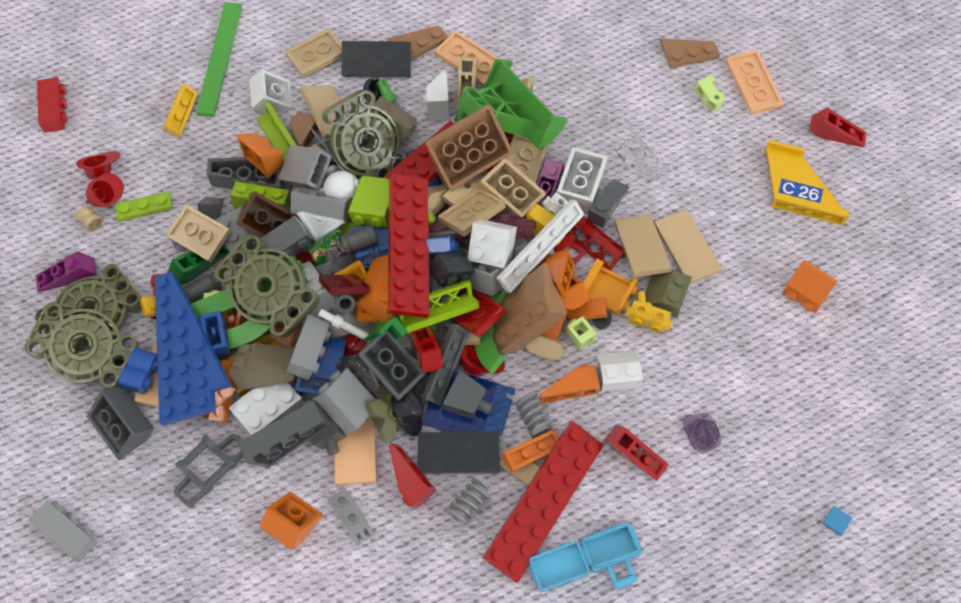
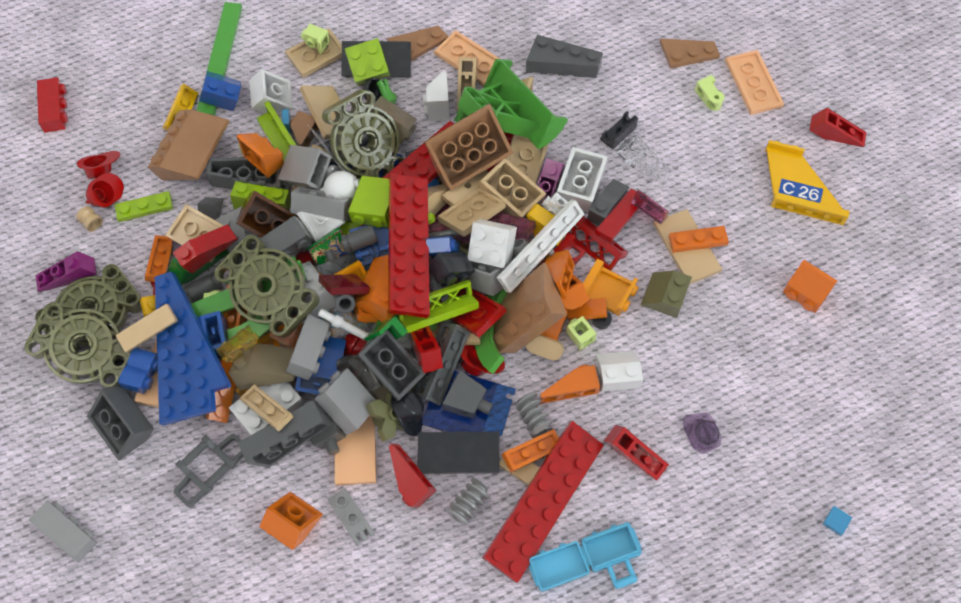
tan tile [614,214,672,278] -> none
yellow brick [625,292,673,333] -> none
none -> tan tile [116,304,178,353]
none -> orange plate [145,235,174,282]
none -> medium nougat slope [147,109,230,181]
none -> red slope [173,224,239,273]
none -> blue slope [199,71,241,111]
none -> clear yellow hinge [216,325,259,364]
none -> tan tile [239,384,293,432]
none -> dark azure tile [282,109,291,133]
none -> yellowish green brick [301,24,330,54]
none -> lime brick [345,38,390,86]
none -> dark grey wedge [526,35,603,78]
none -> red tile [595,188,646,243]
none -> black hinge [600,111,638,149]
none -> clear pink slope [631,190,669,224]
none -> orange plate [669,226,729,253]

